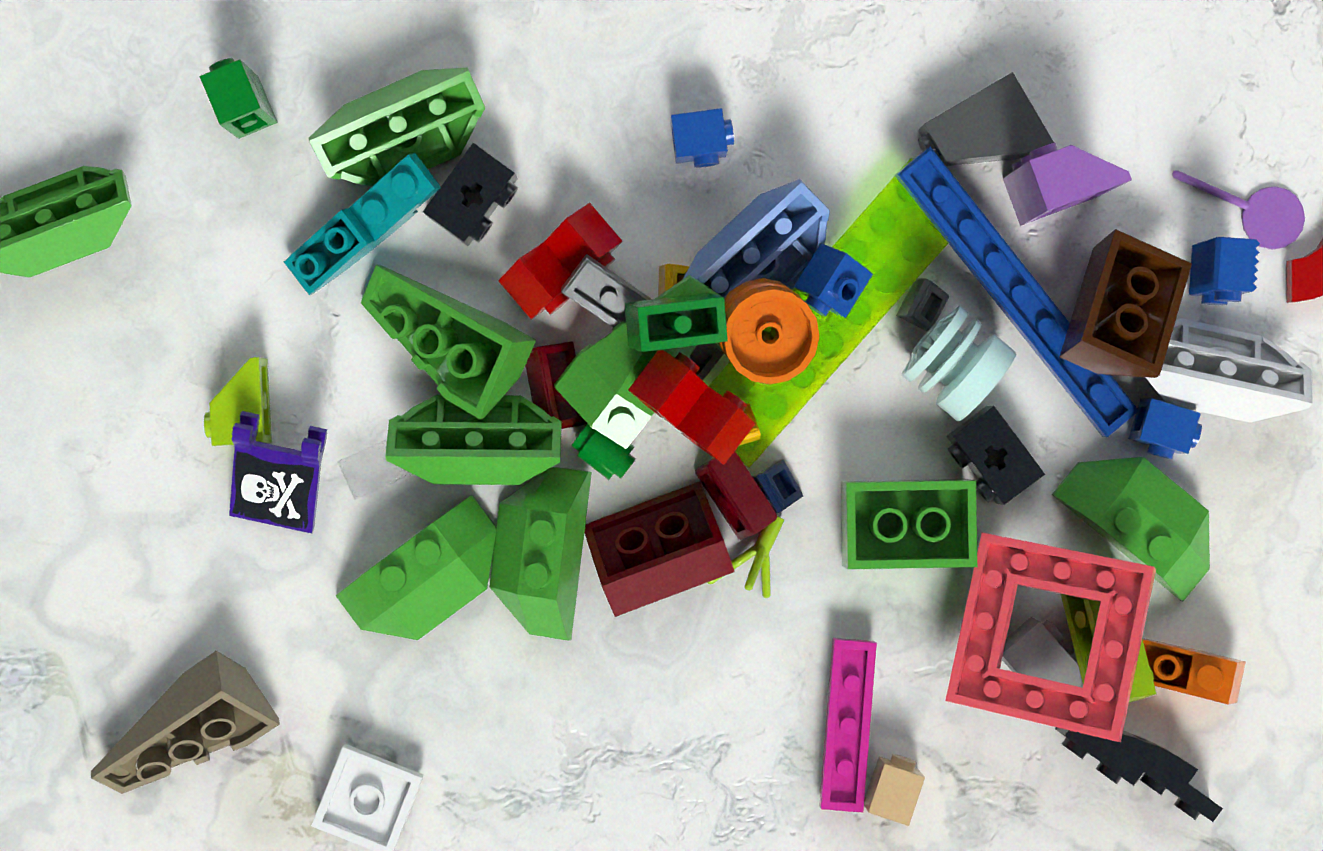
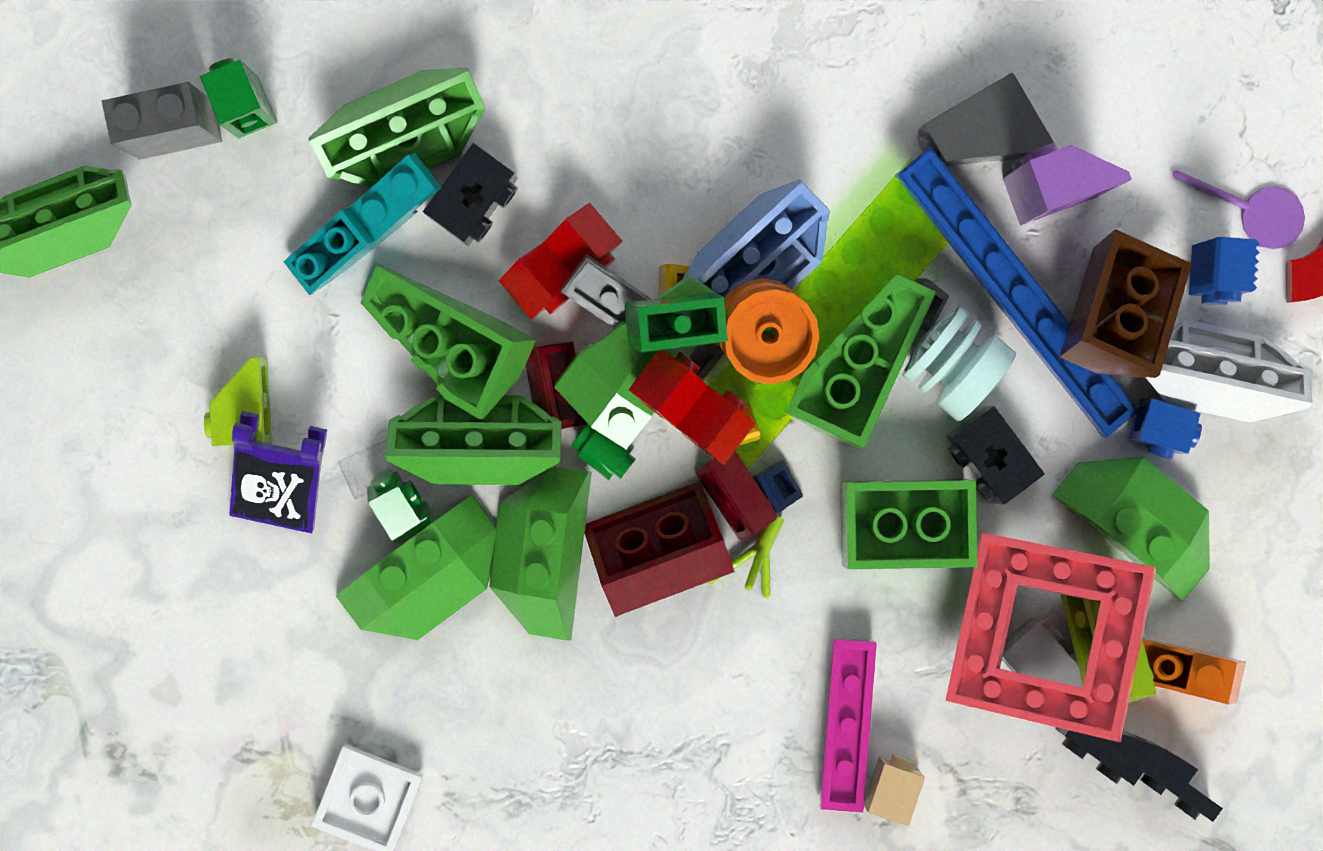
dark tan wedge [91,651,280,794] -> none
blue brick [670,108,734,168] -> none
blue brick [794,243,873,318] -> none
none -> dark grey brick [101,82,222,160]
none -> brick [367,470,431,544]
none -> bright green wedge [785,274,936,450]

